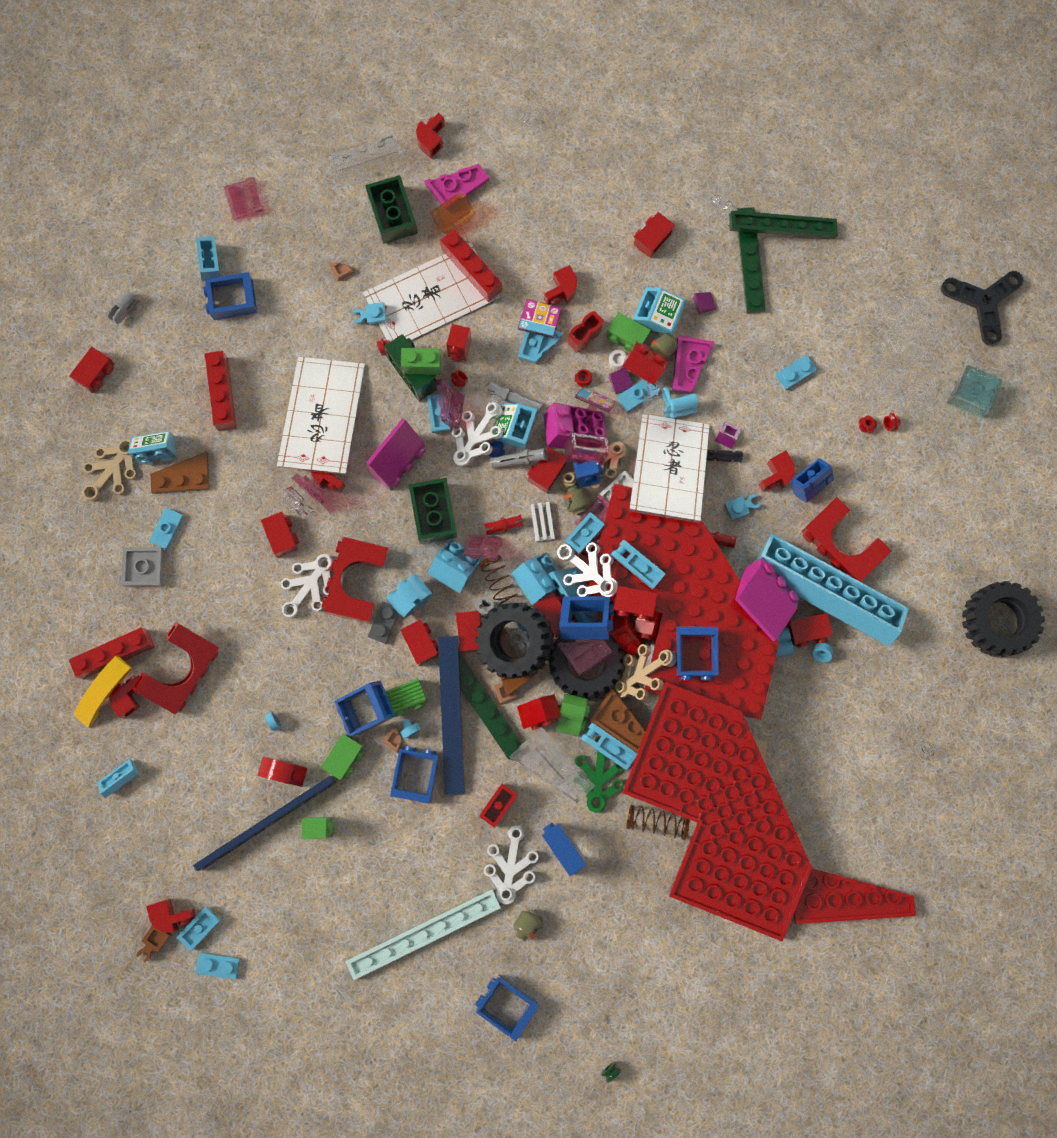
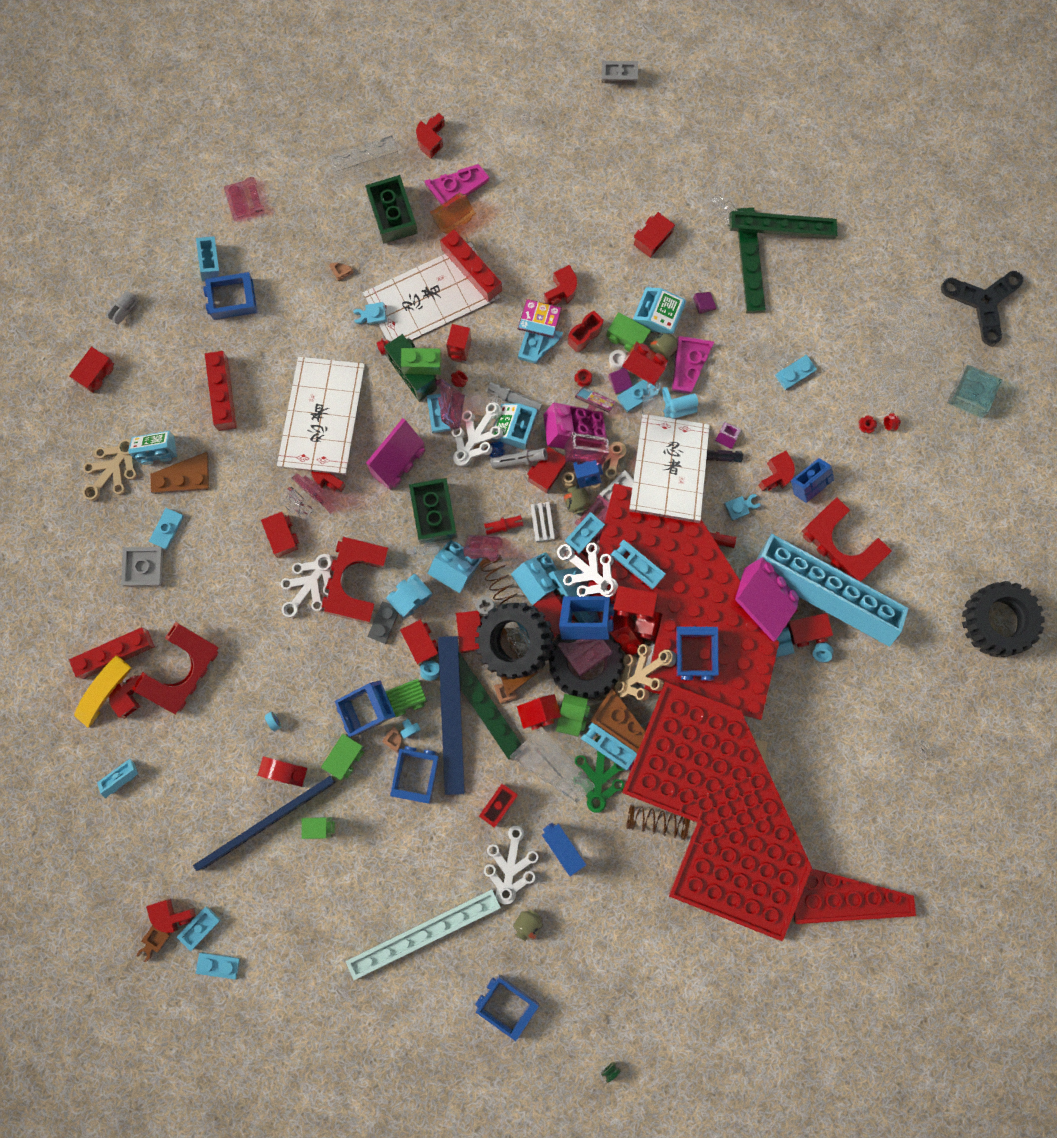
none -> medium azure tile [420,661,440,681]
none -> light grey hinge [601,61,638,82]

